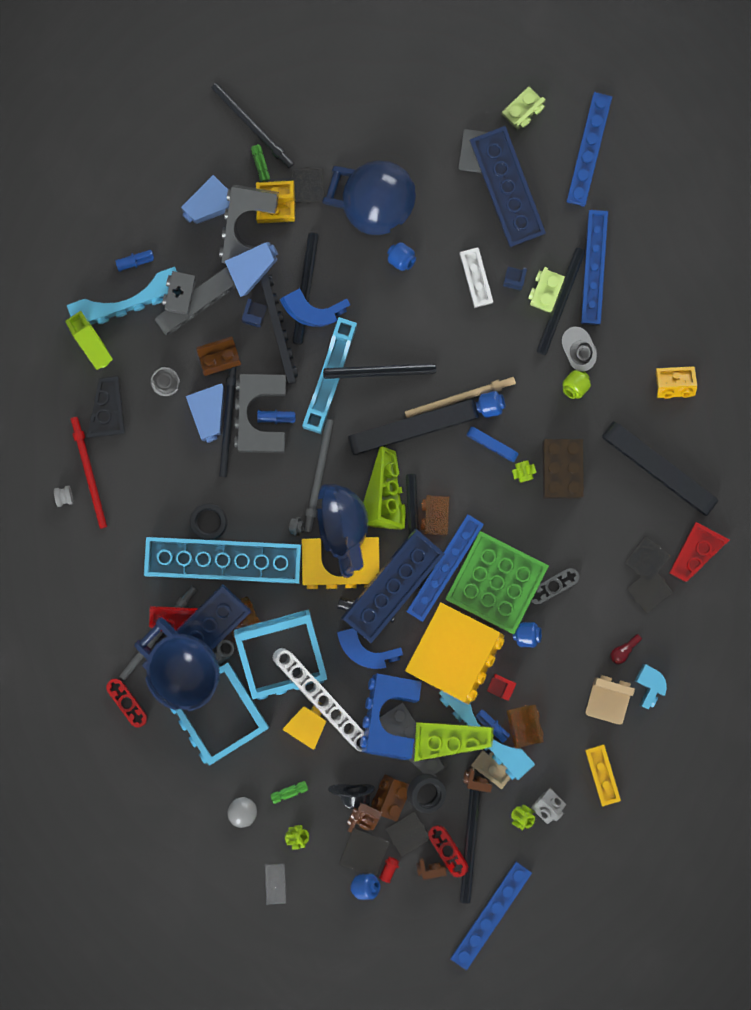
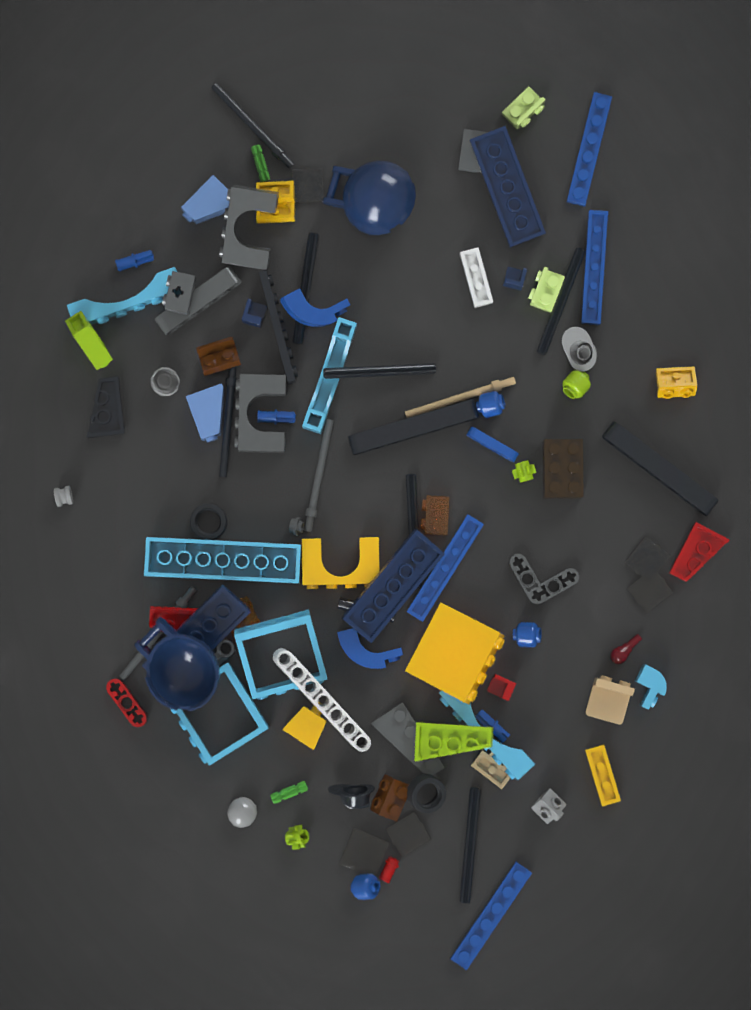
red bar [71,417,107,529] -> none
medium blue slope [225,242,278,297] -> none
clear plate [265,864,286,904] -> none
dark blue windscreen [317,484,369,578] -> none
reddish brown bracket [347,803,382,833] -> none
blue arch [360,674,422,760] -> none
lime wedge [363,446,406,530] -> none
blue head [387,242,416,271] -> none
reddish brown bracket [416,857,446,880] -> none
red beam [428,825,468,877] -> none
bright green plate [445,531,549,635] -> none
reddish brown bracket [463,767,492,793] -> none
clear orange bracket [506,705,544,748] -> none
lime gear [511,804,535,830] -> none

